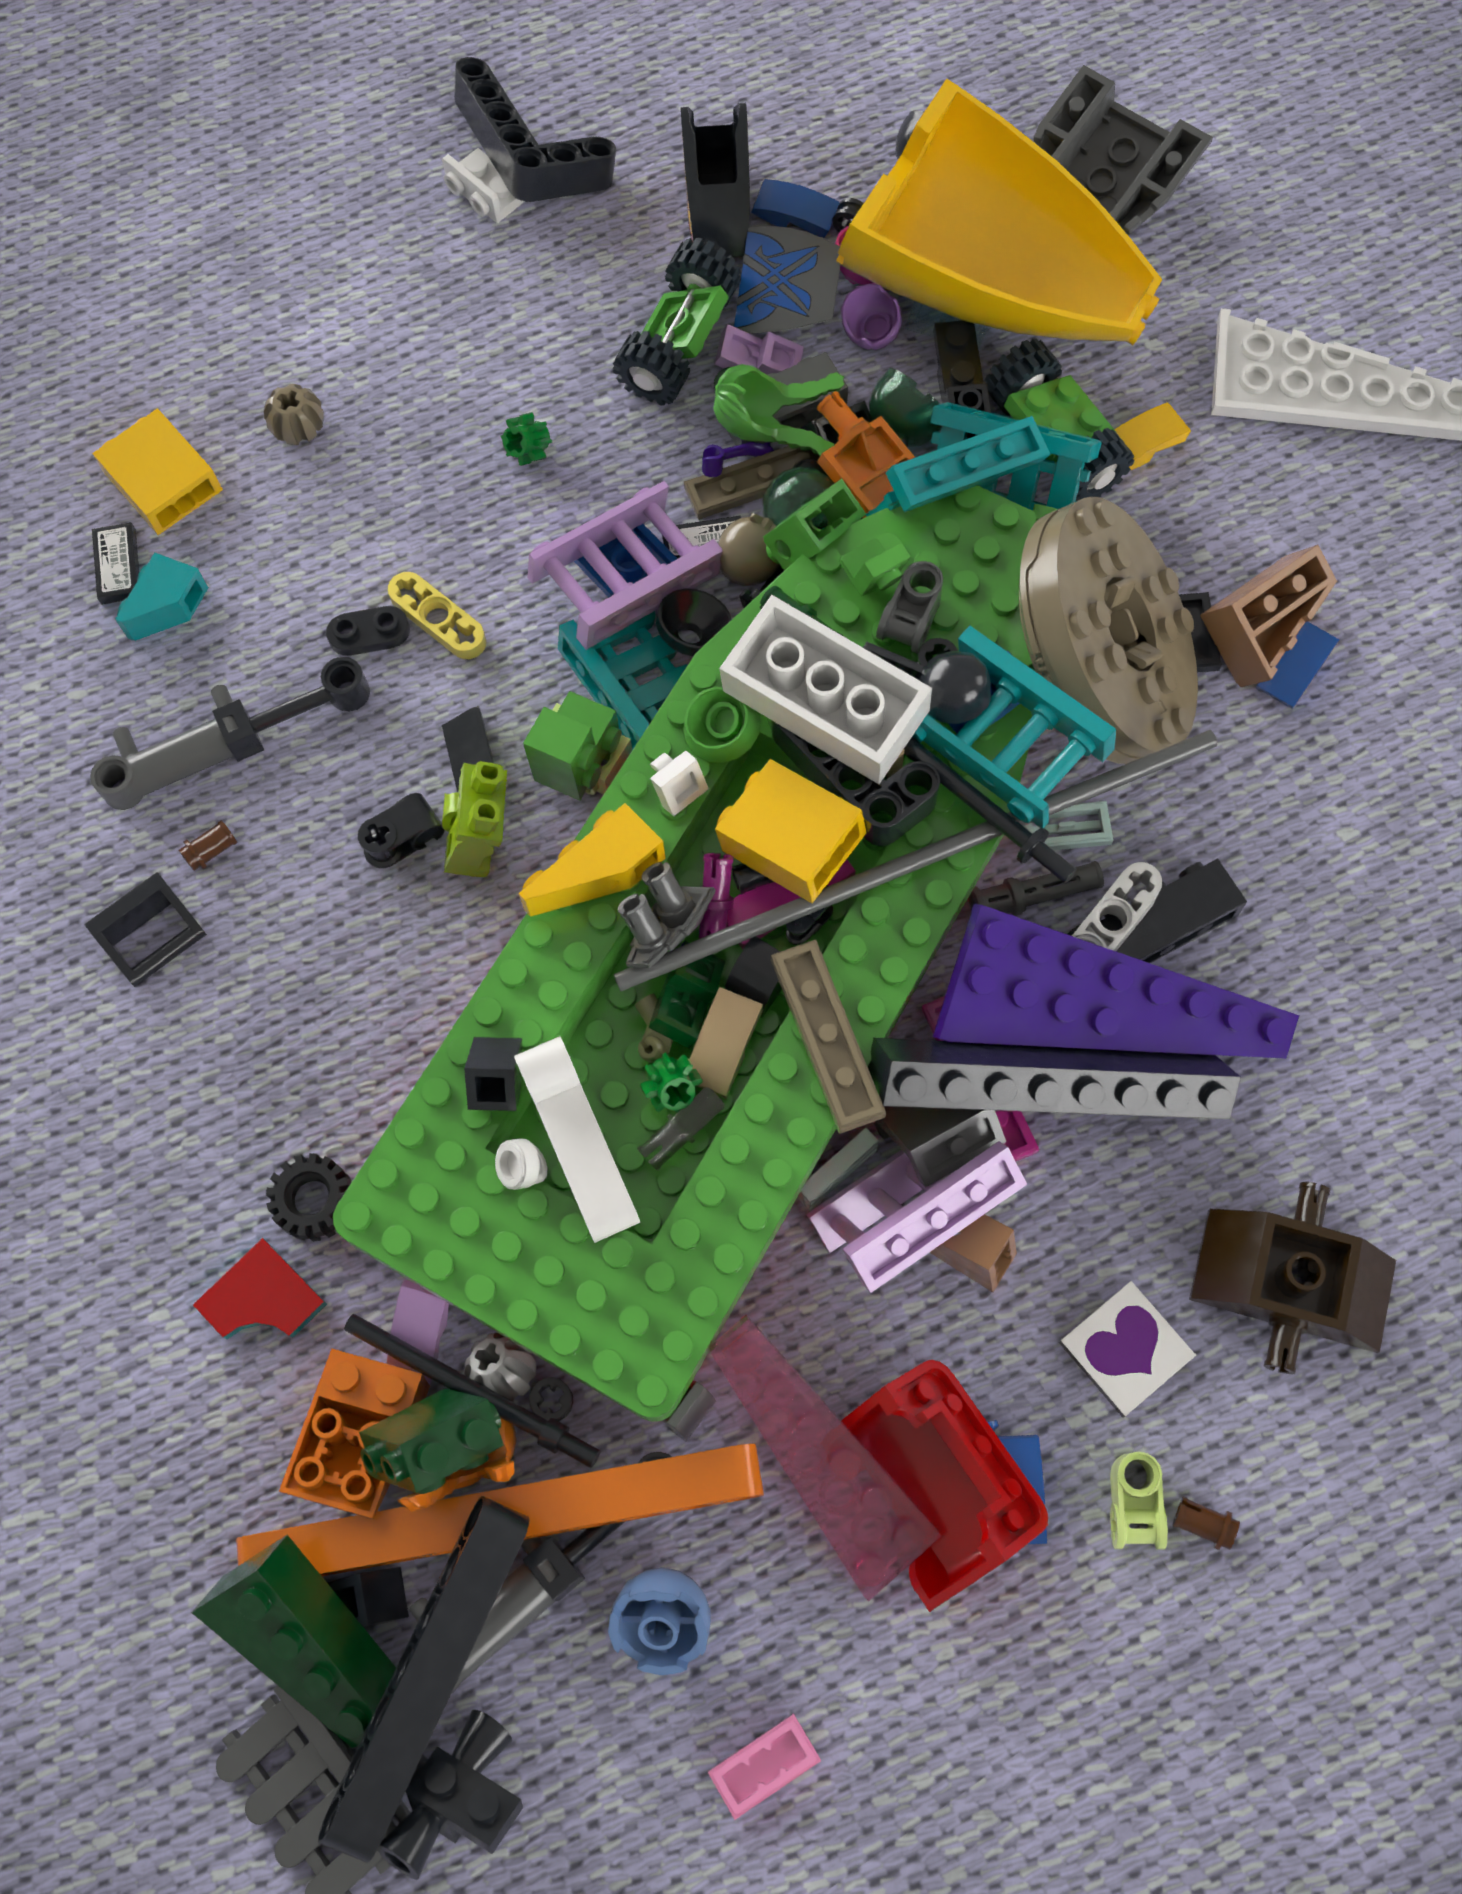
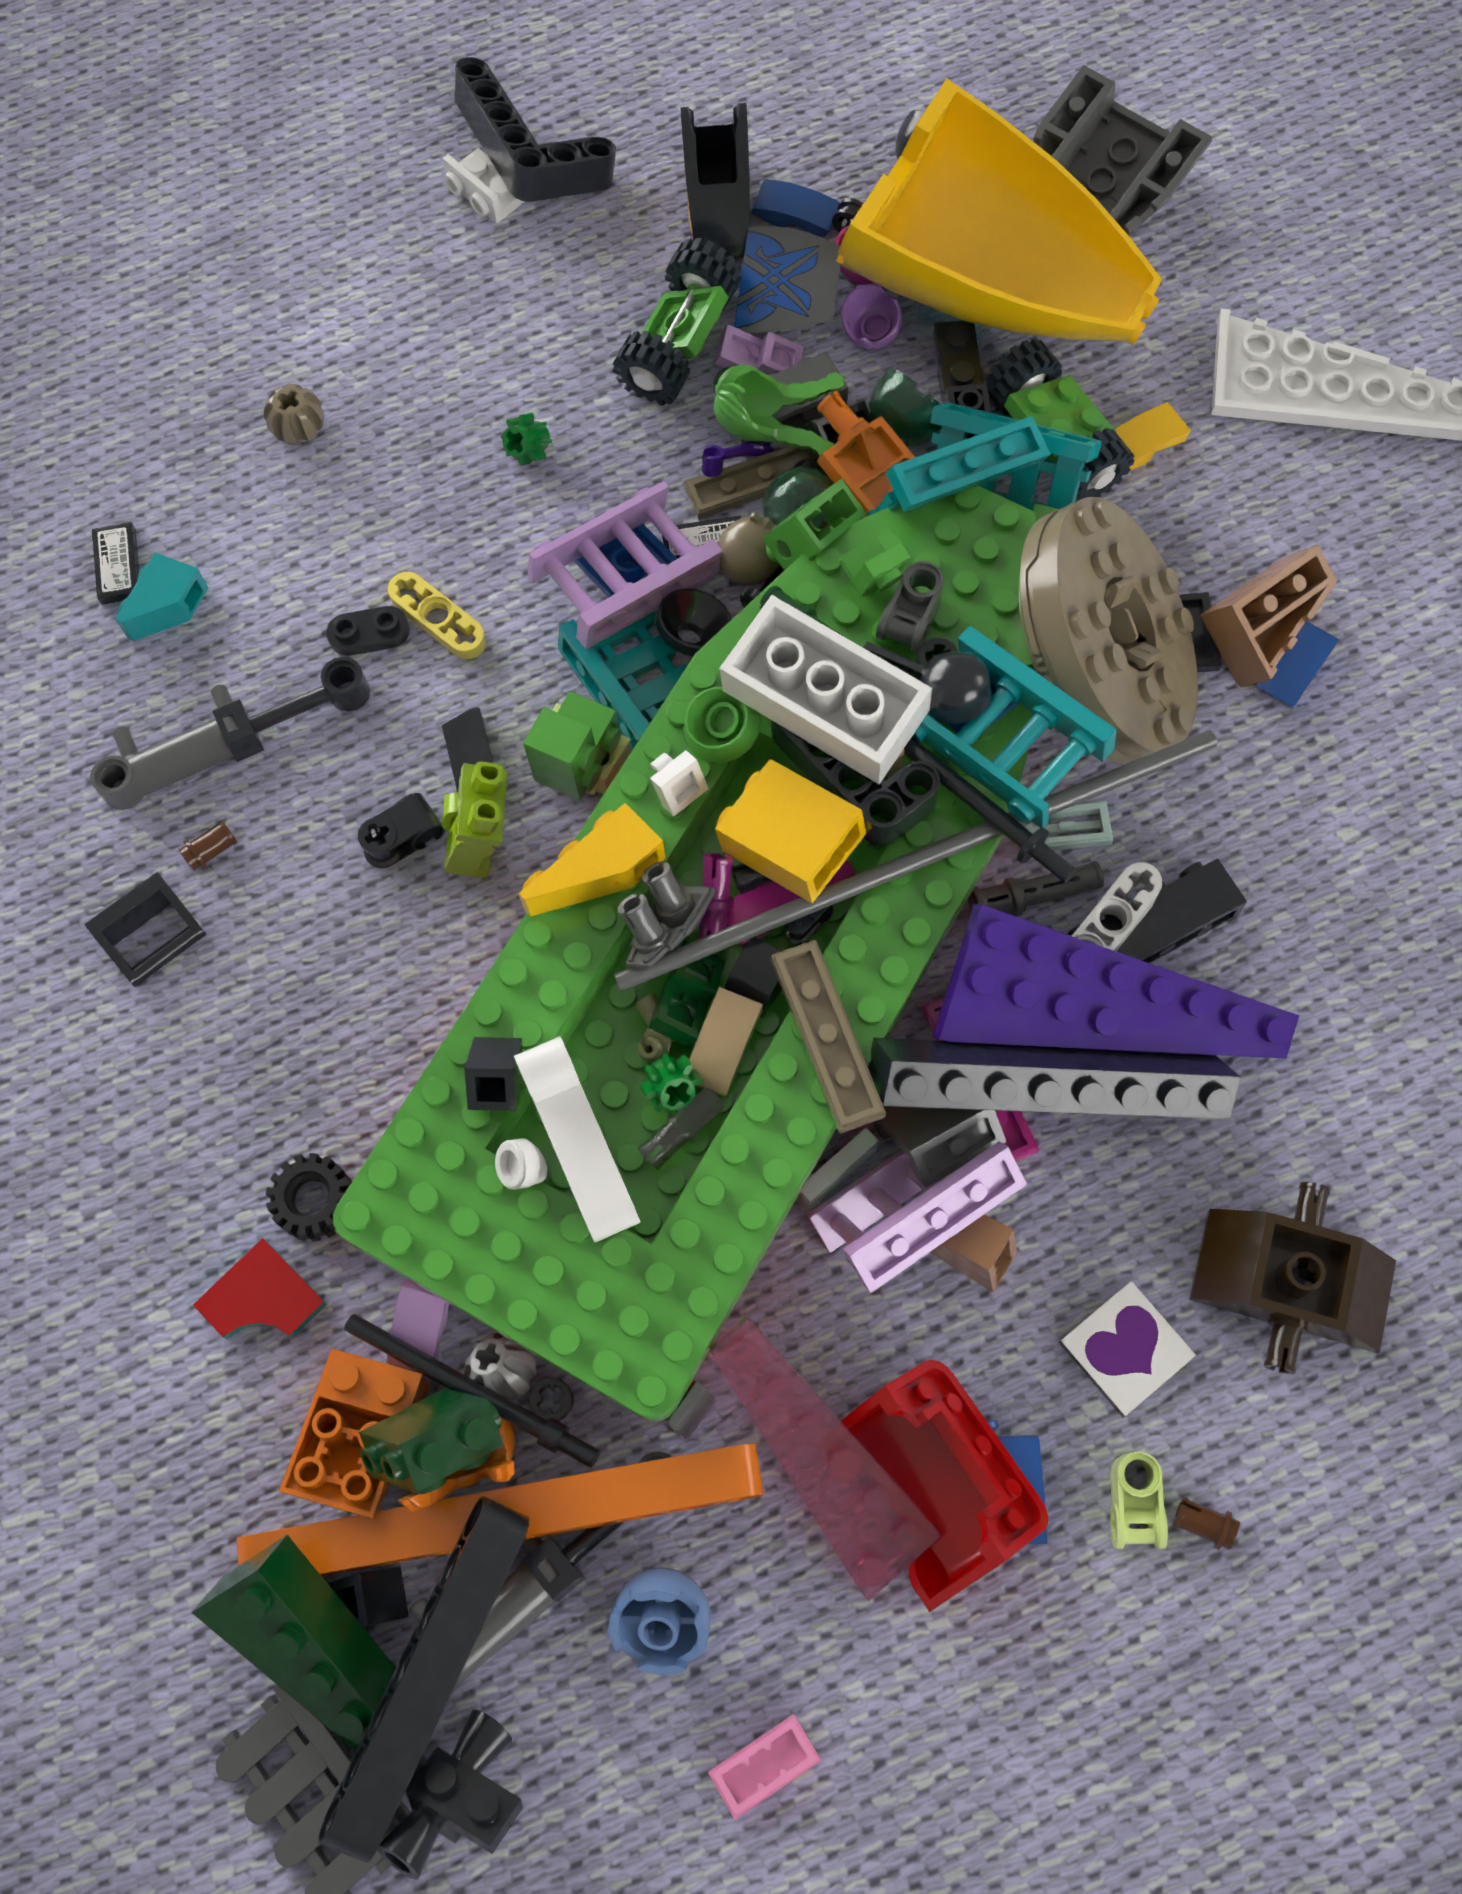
yellow brick [92,408,223,535] -> none

